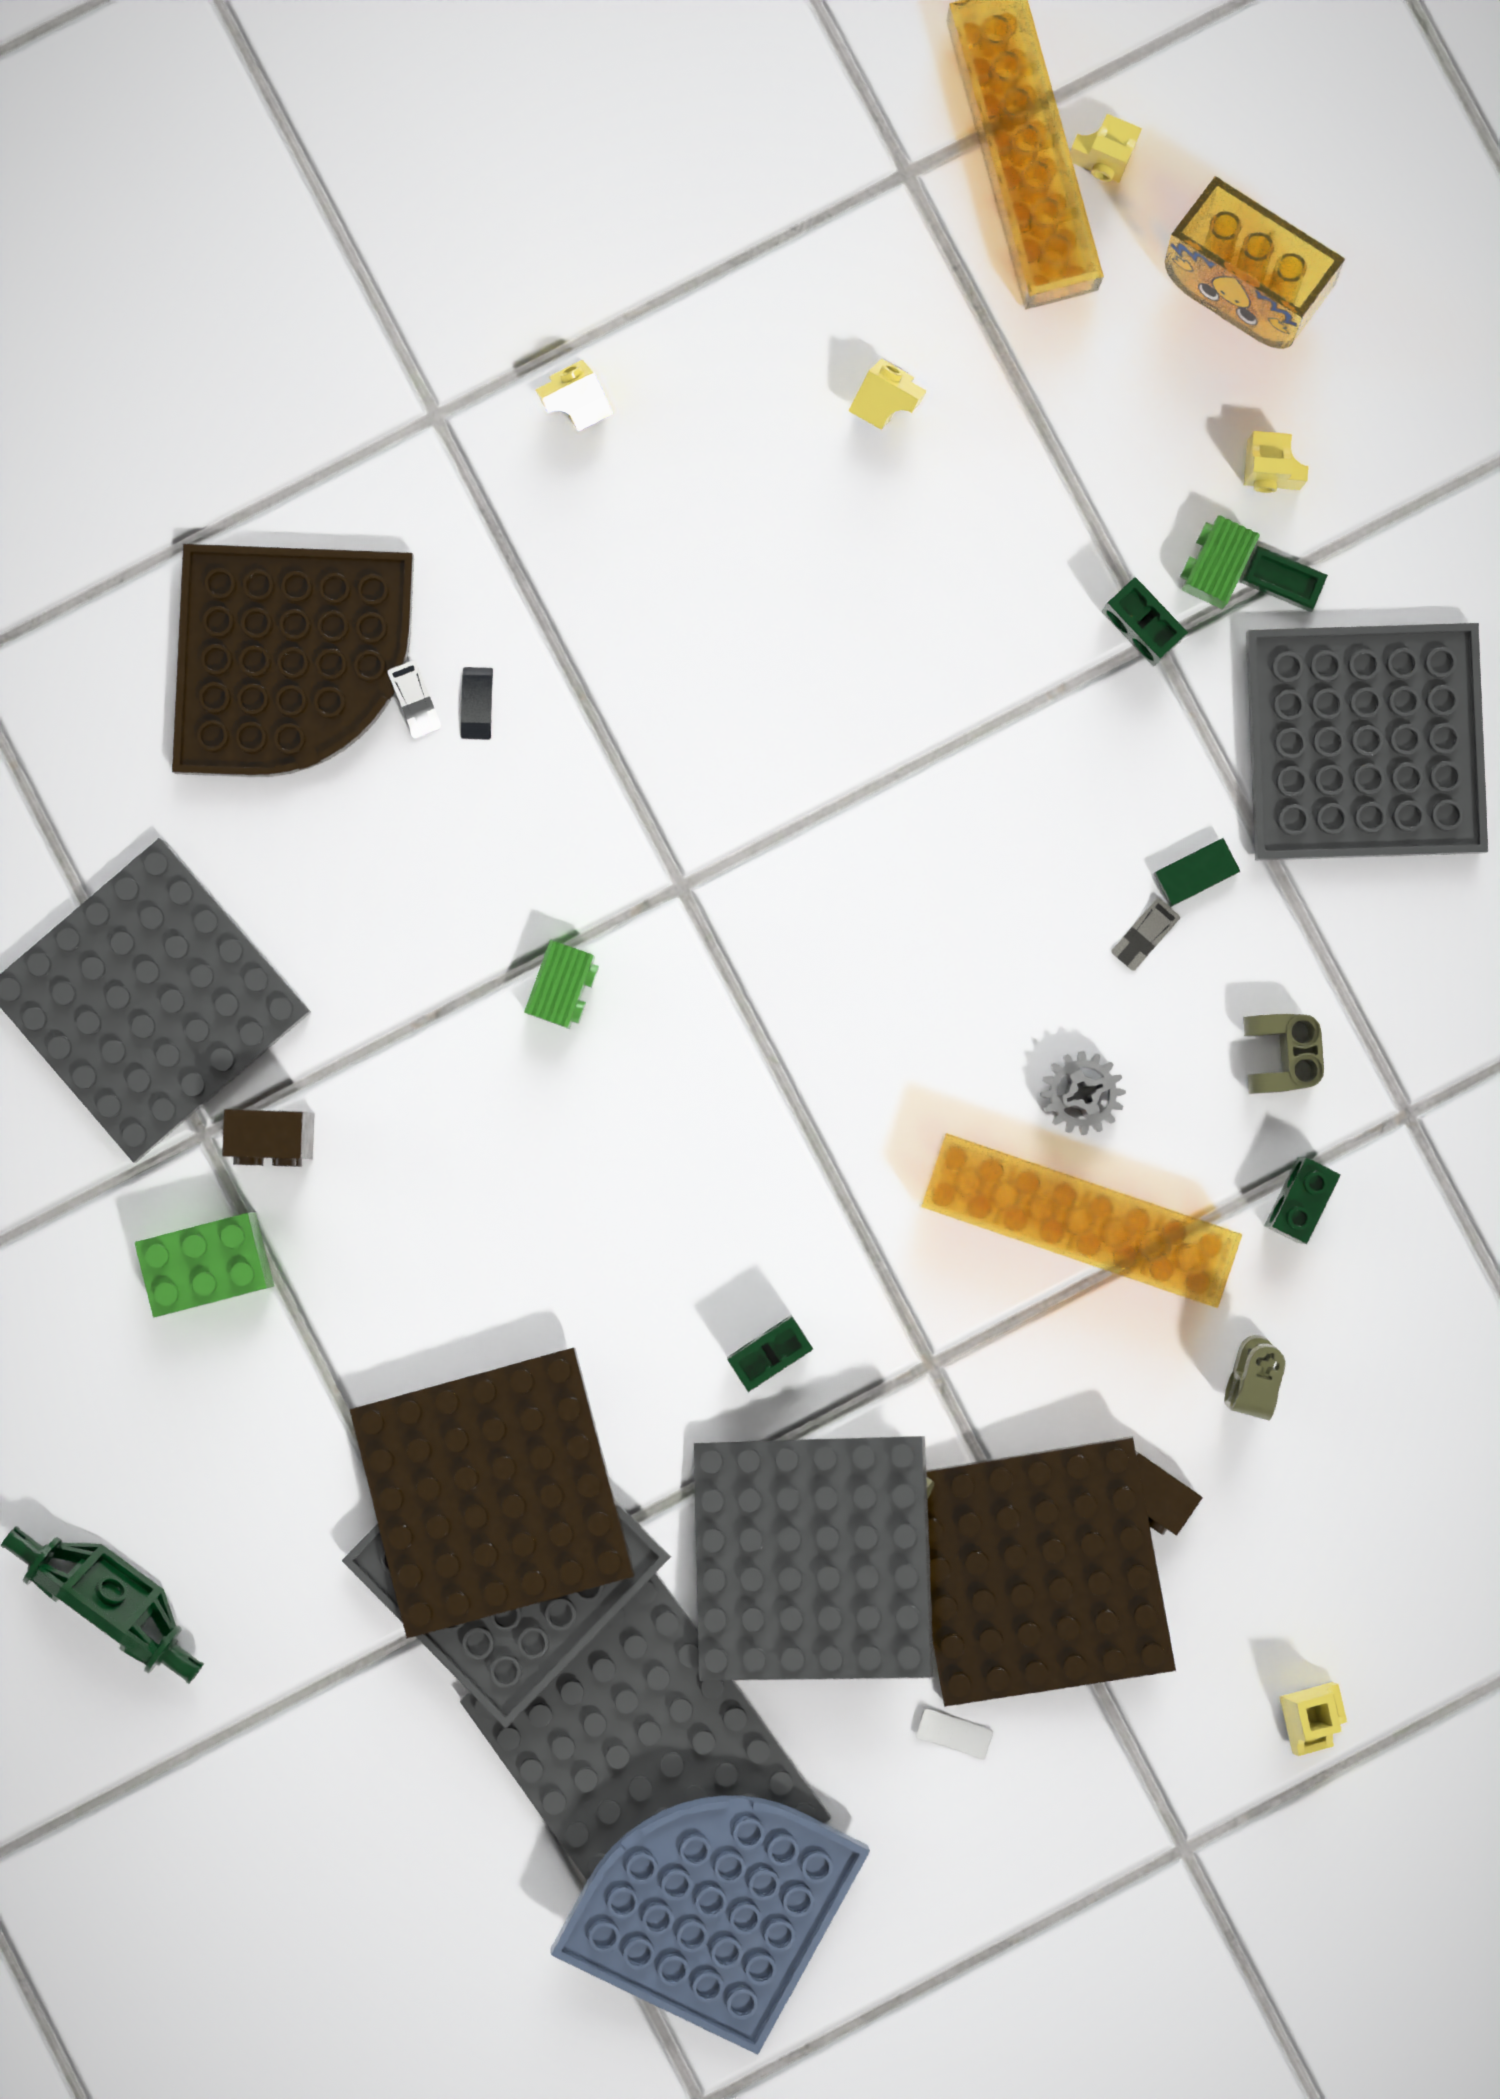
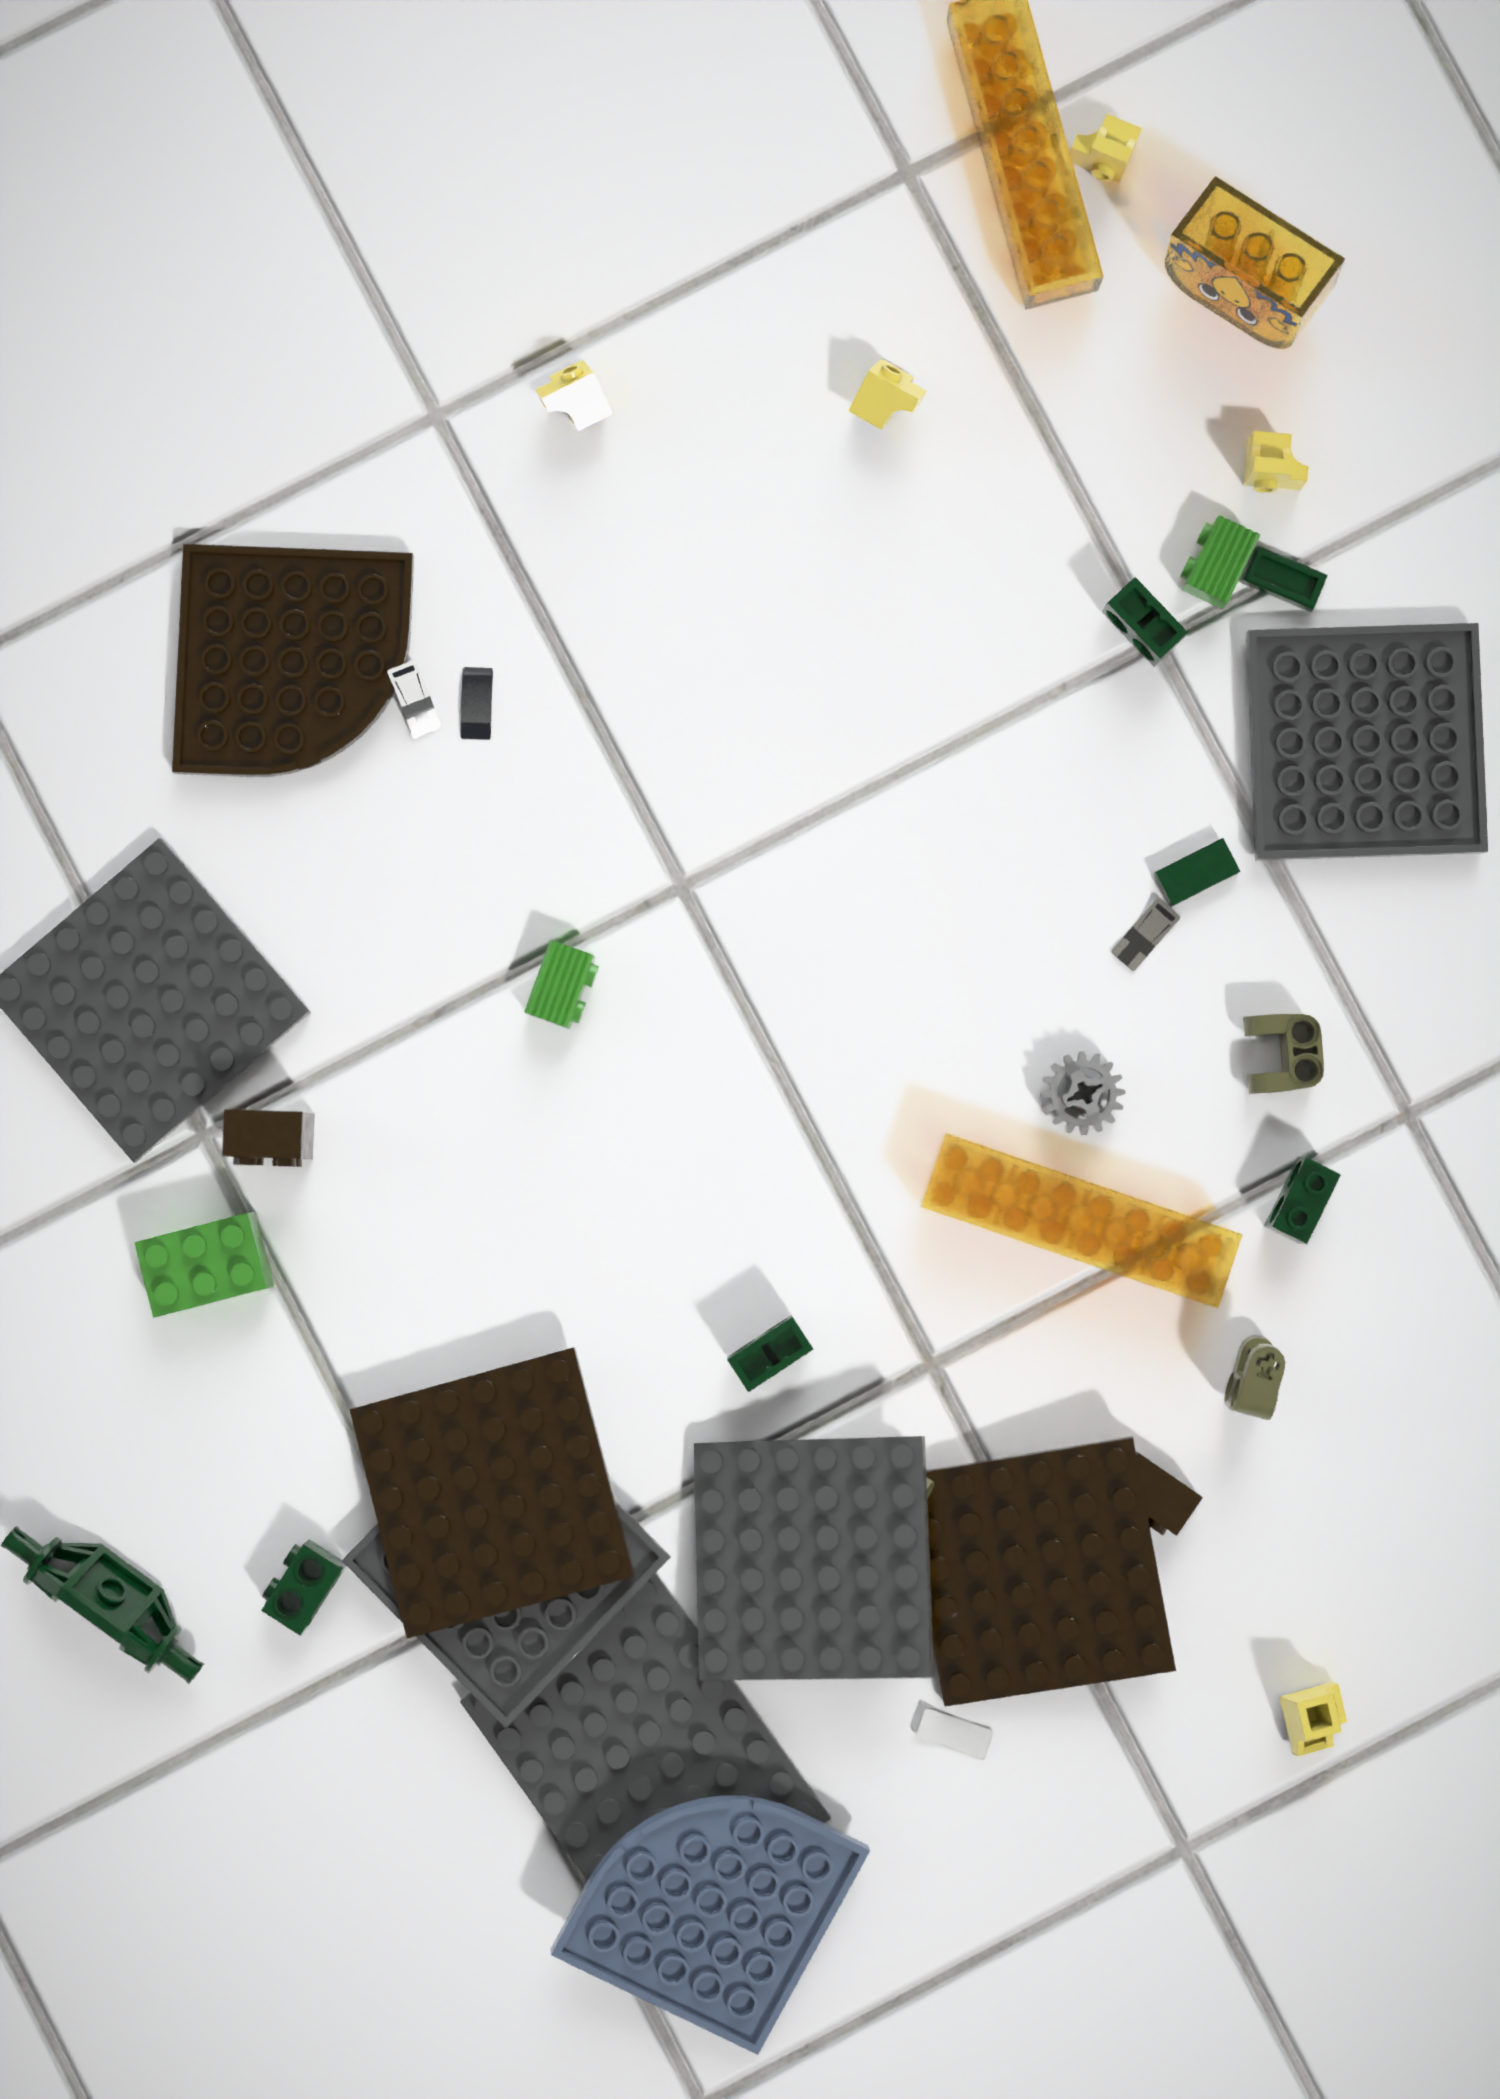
none -> dark green brick [261,1539,346,1636]

